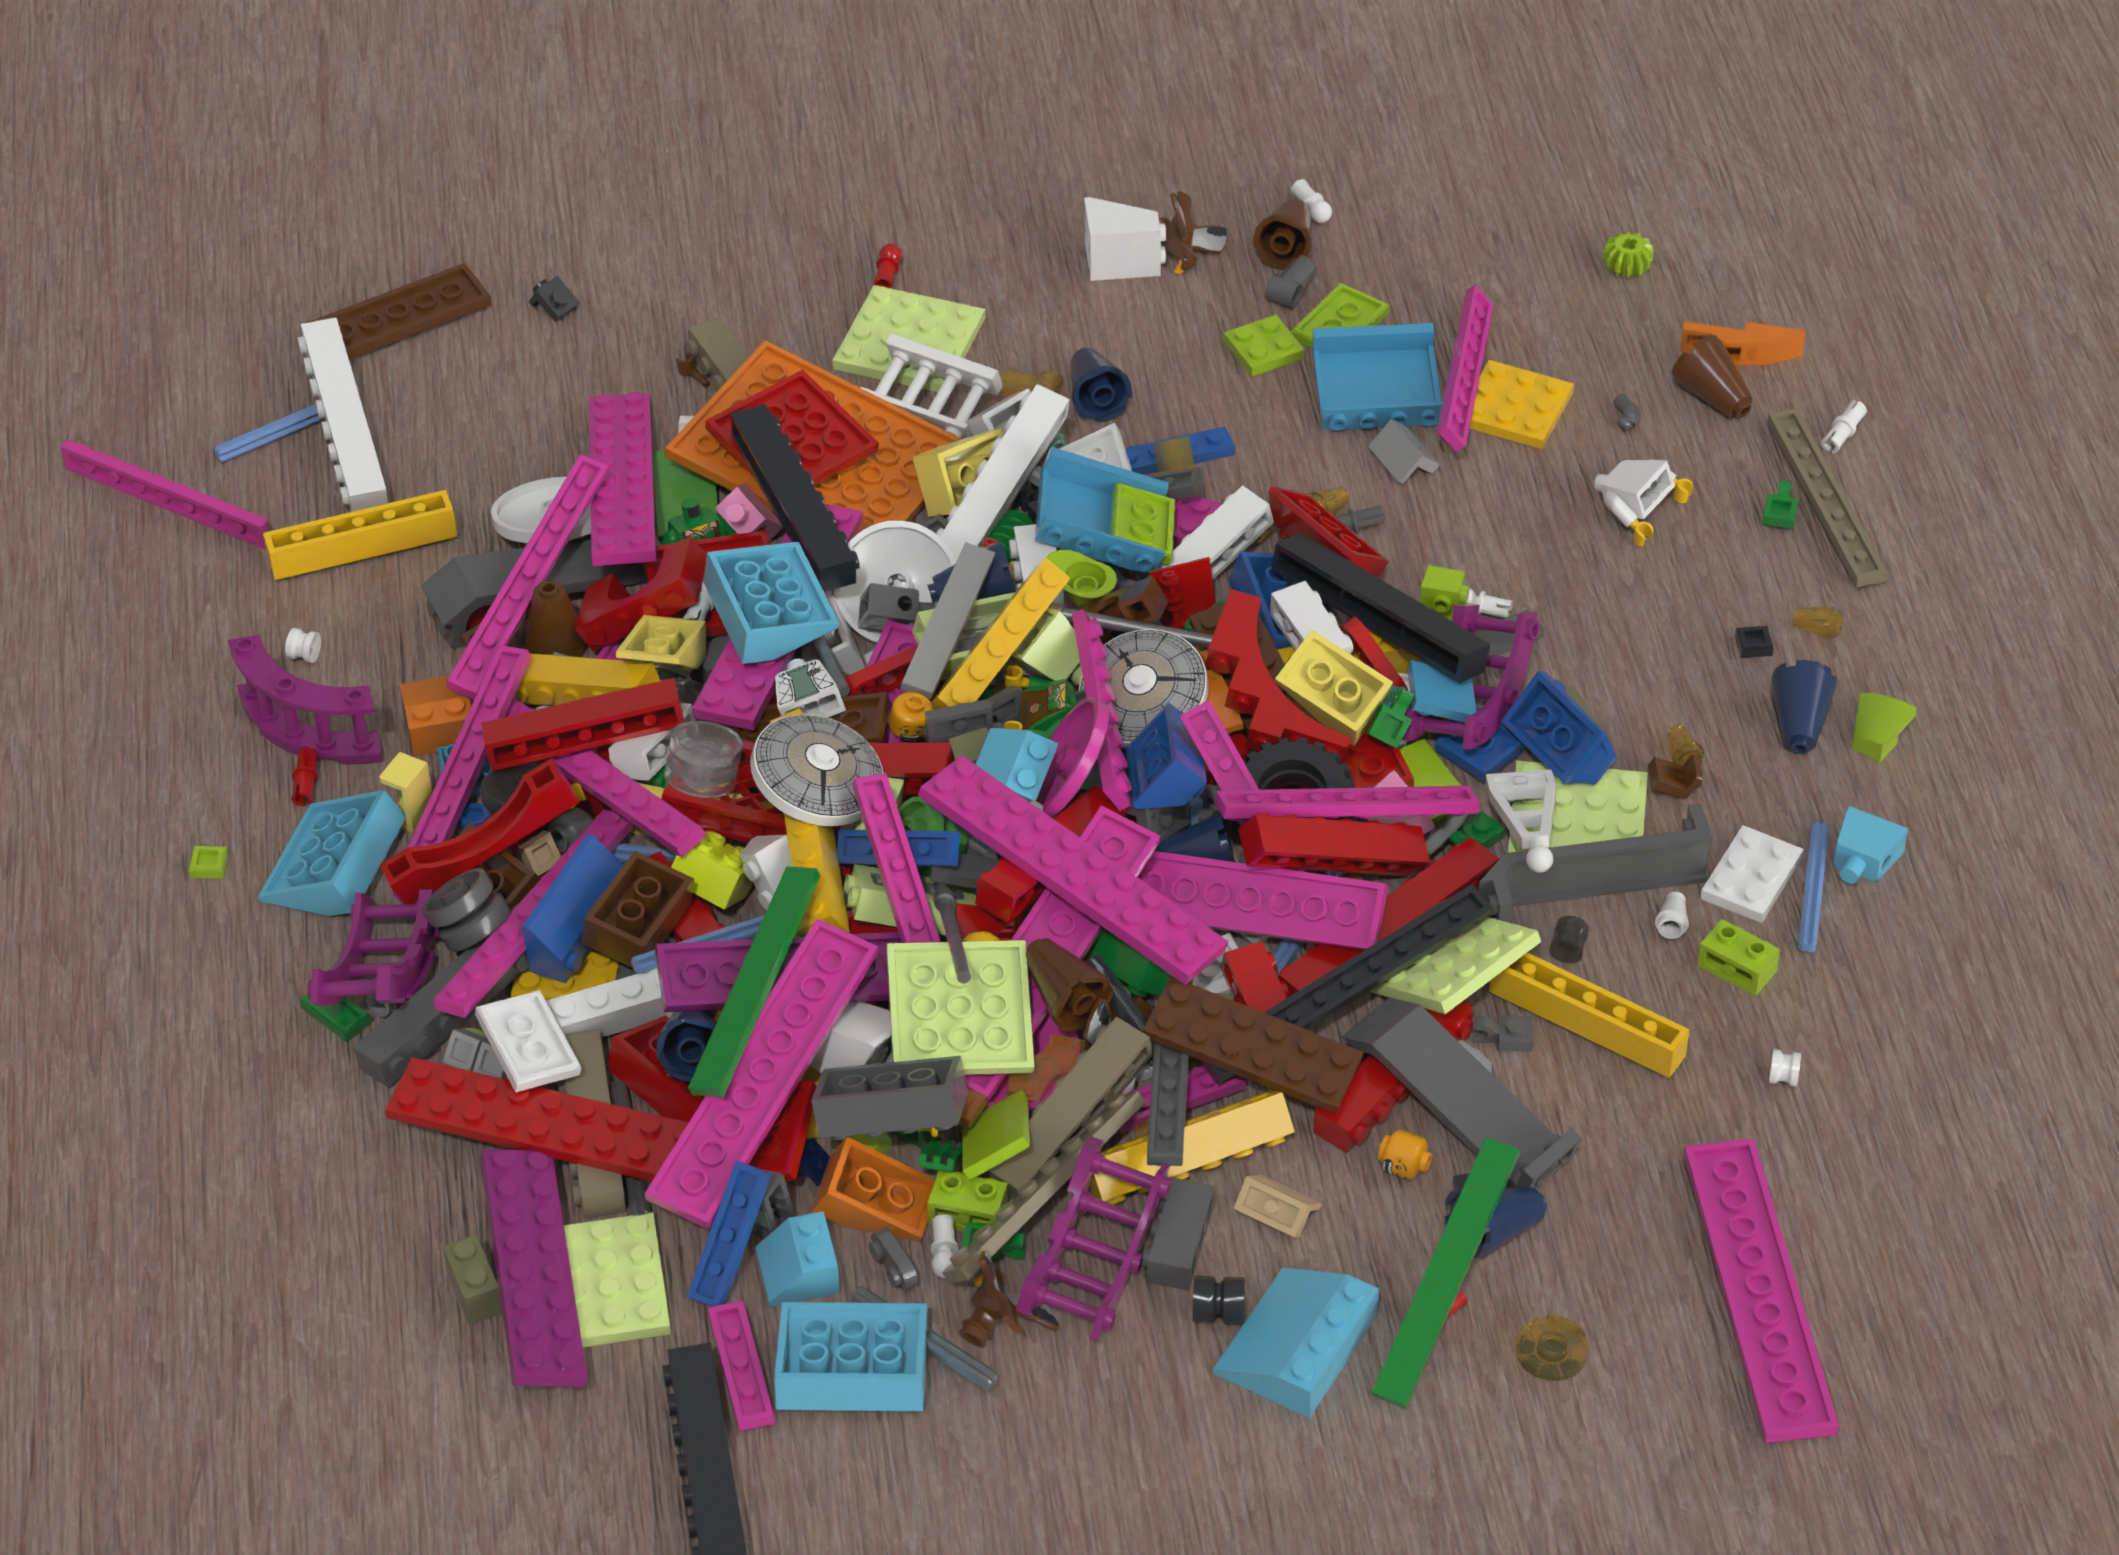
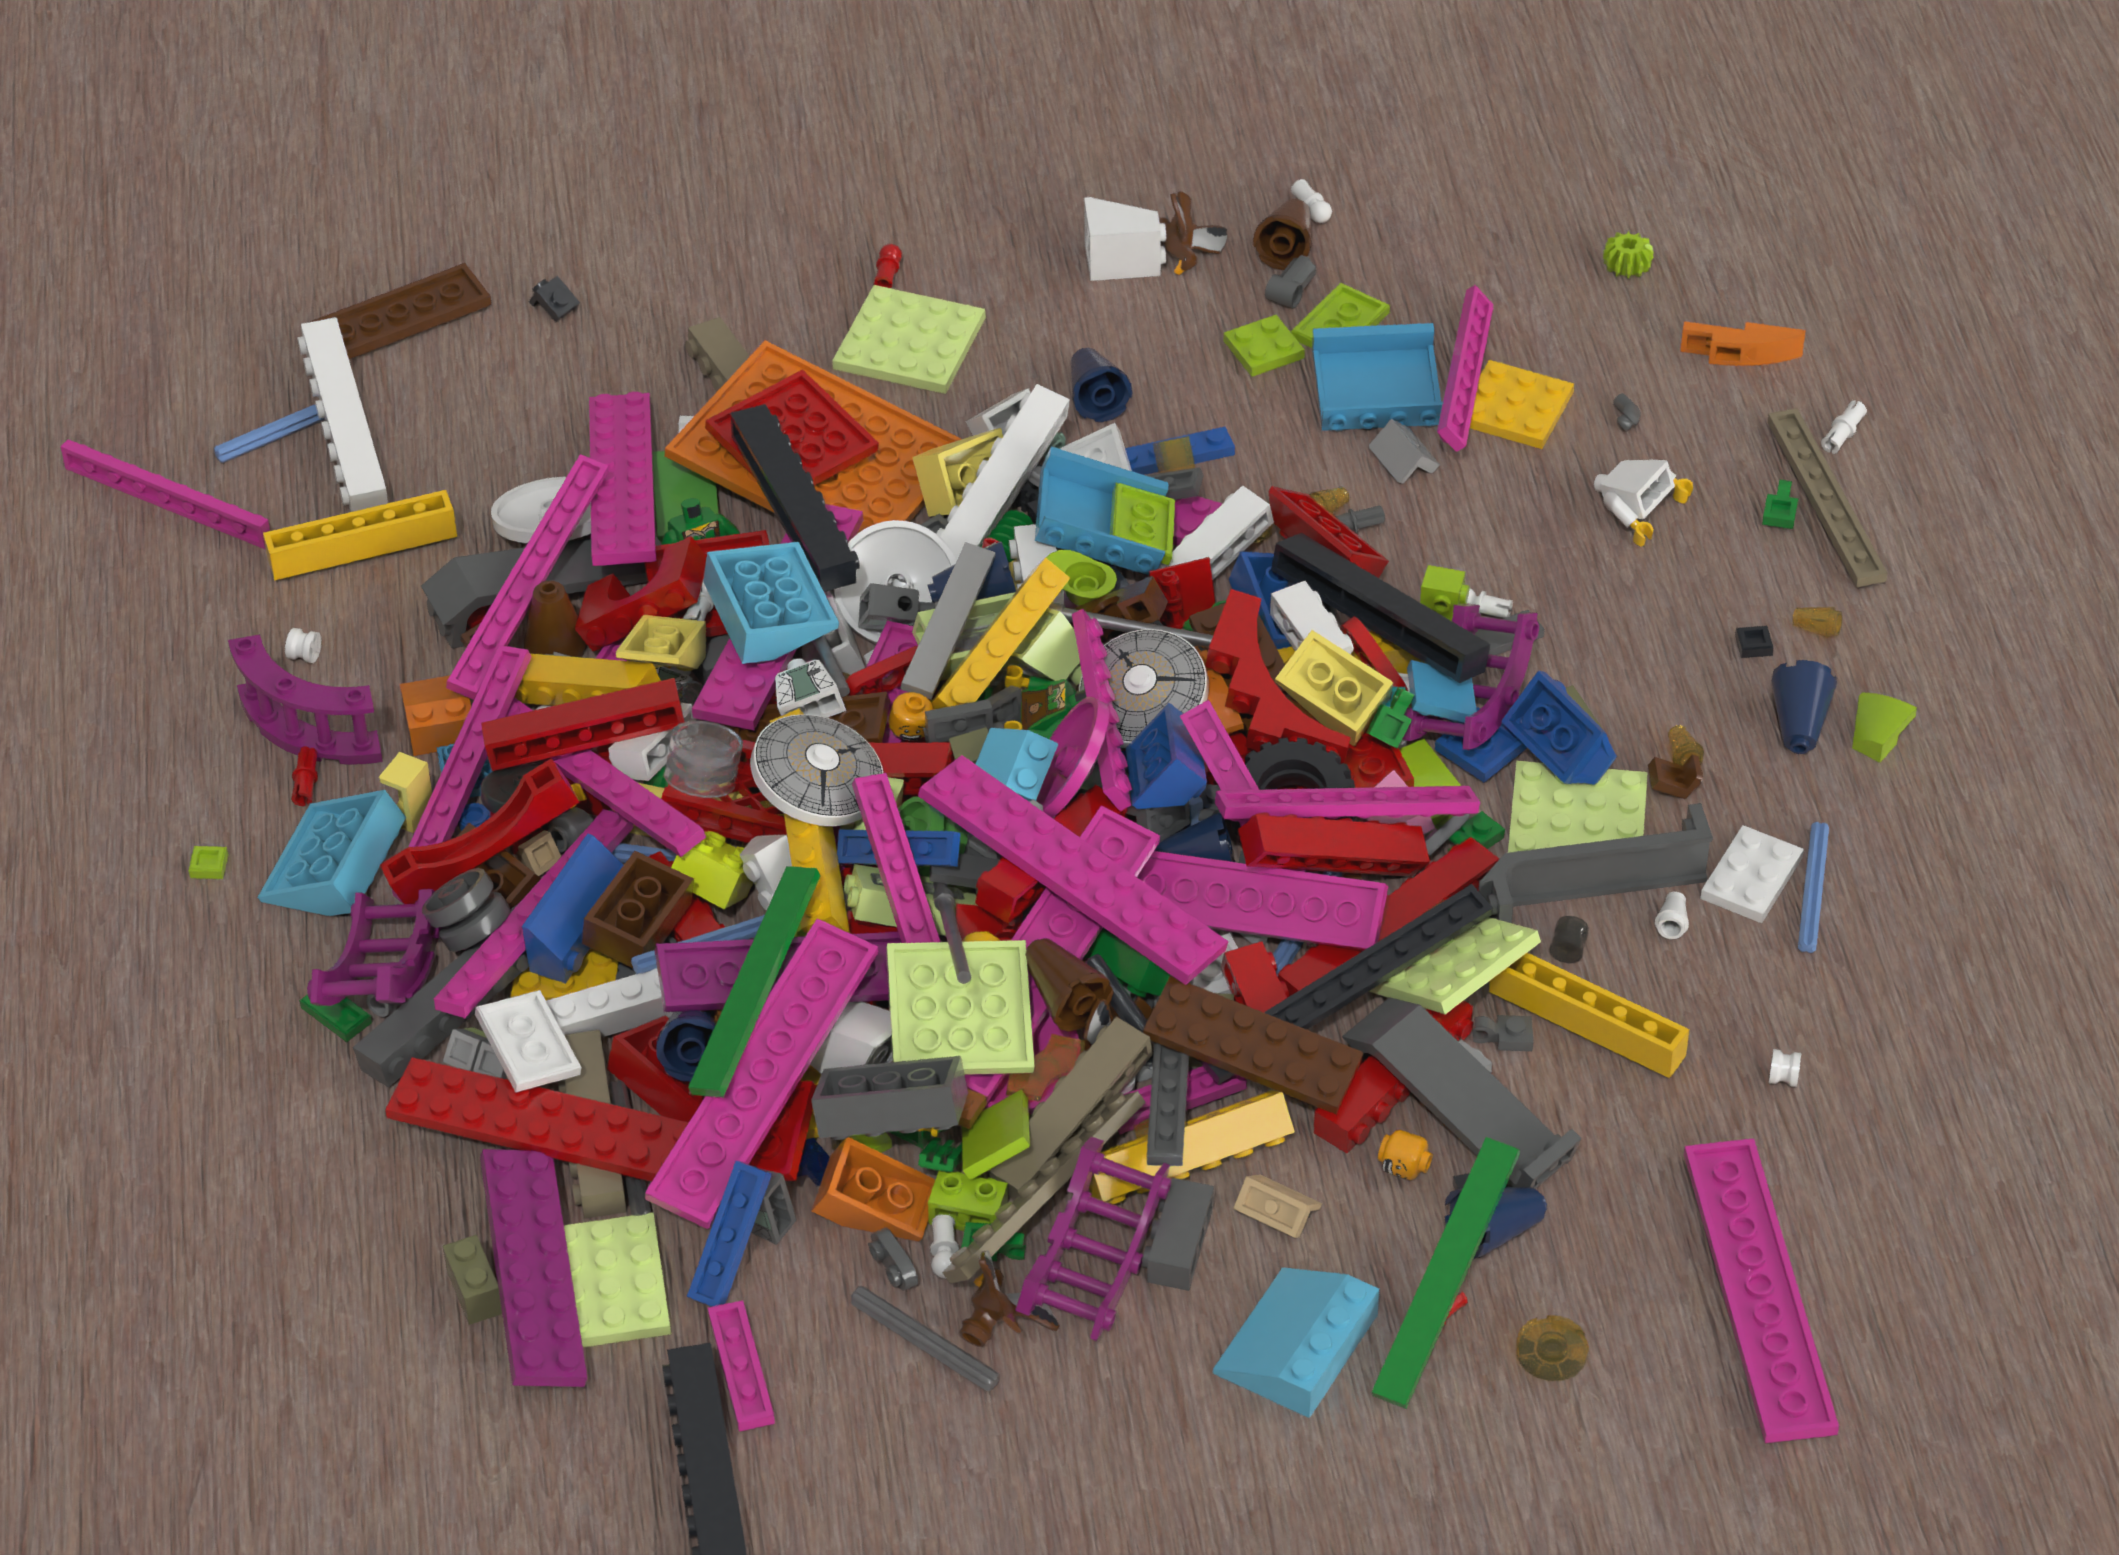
reddish brown hand [676,352,710,388] -> none
bright pink torso [716,483,783,541] -> none
medium azure slope [755,1211,840,1307] -> none
medium azure slope [774,1302,927,1411] -> none
white fence [861,334,1002,439] -> none
clear yellow piece [1000,370,1064,397] -> none
black wheel [1193,1275,1245,1324] -> none
white plate [1486,769,1556,873] -> none
reddish brown cone [1671,335,1753,418] -> none
lime brick [1697,919,1780,996] -> none
medium azure torso [1833,806,1908,884] -> none

